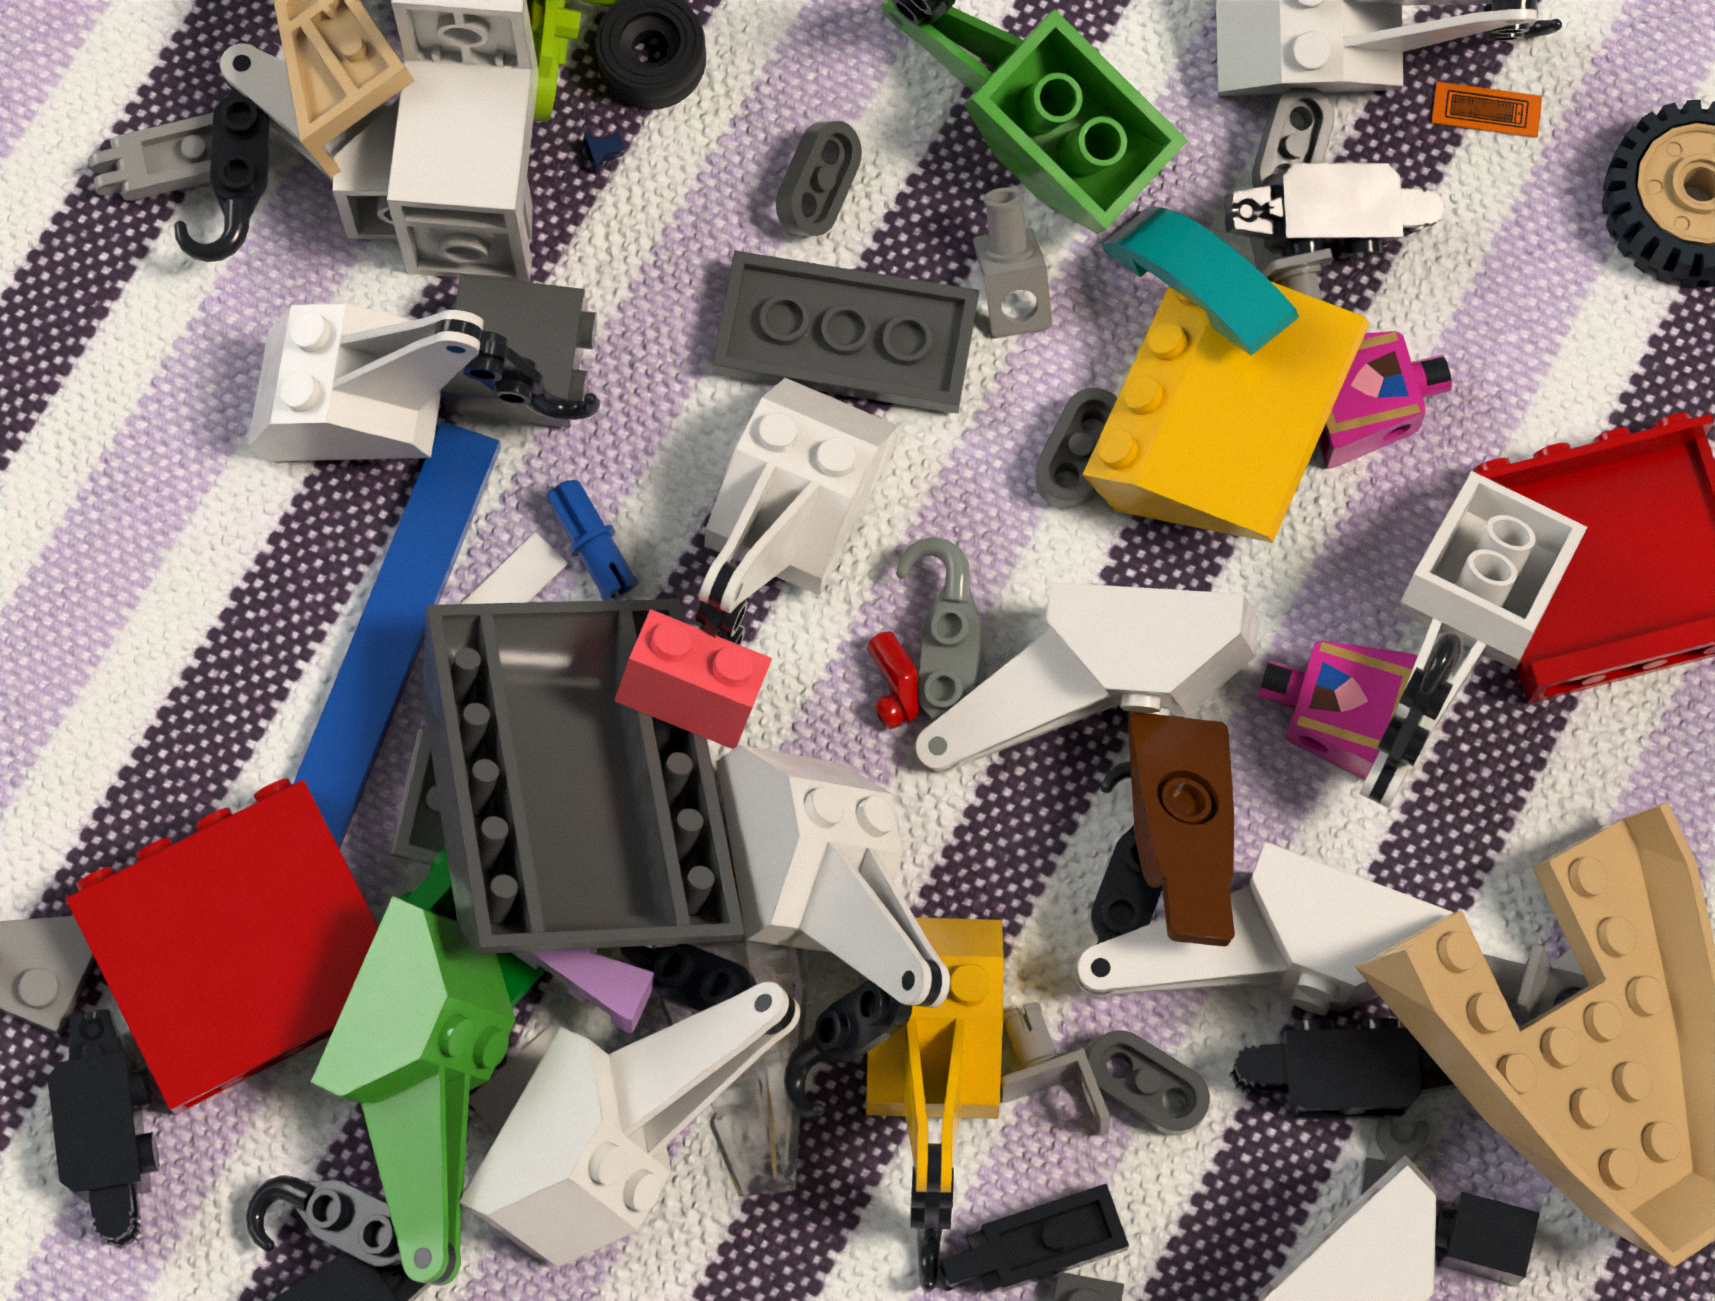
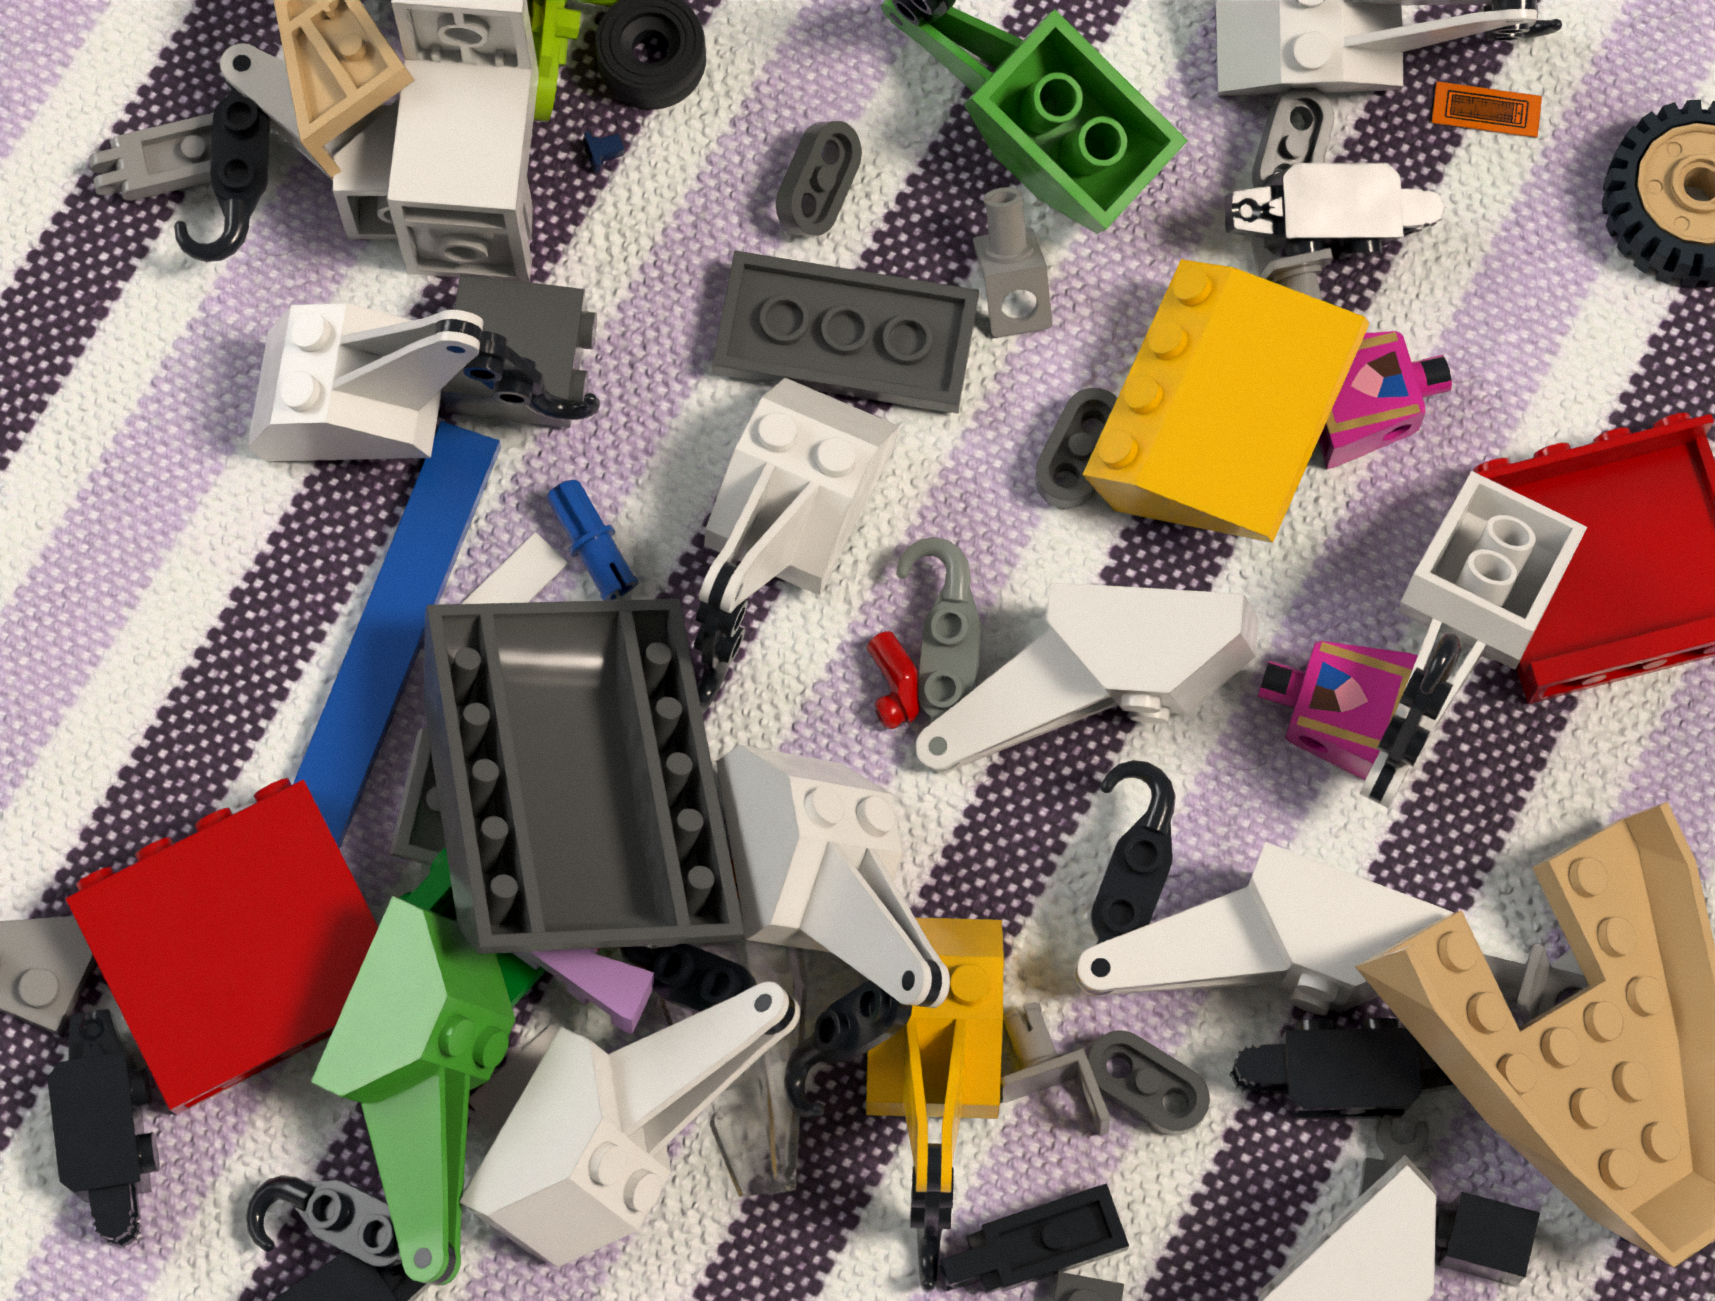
coral brick [614,609,772,749] -> none
teal slope [1101,206,1299,355] -> none
reddish brown piece [1128,712,1235,947] -> none

